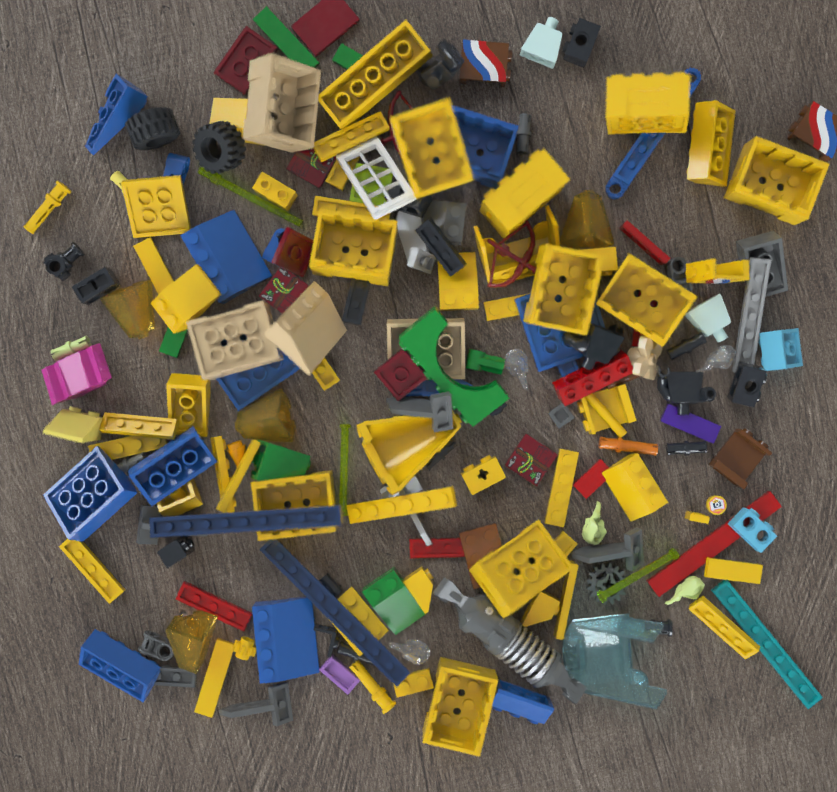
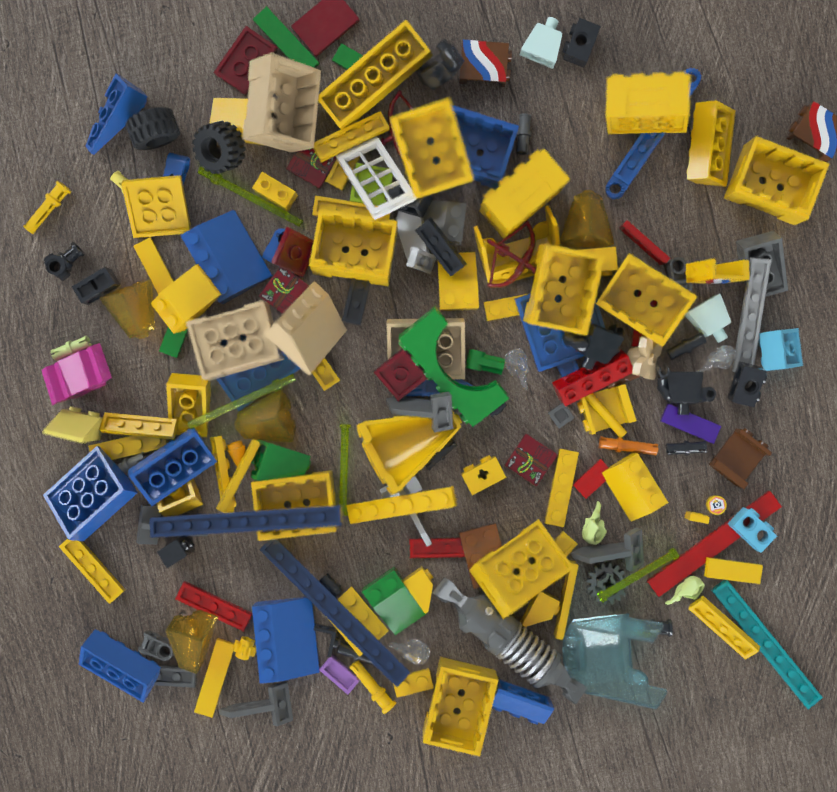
none -> clear neon green bar [188,374,296,429]

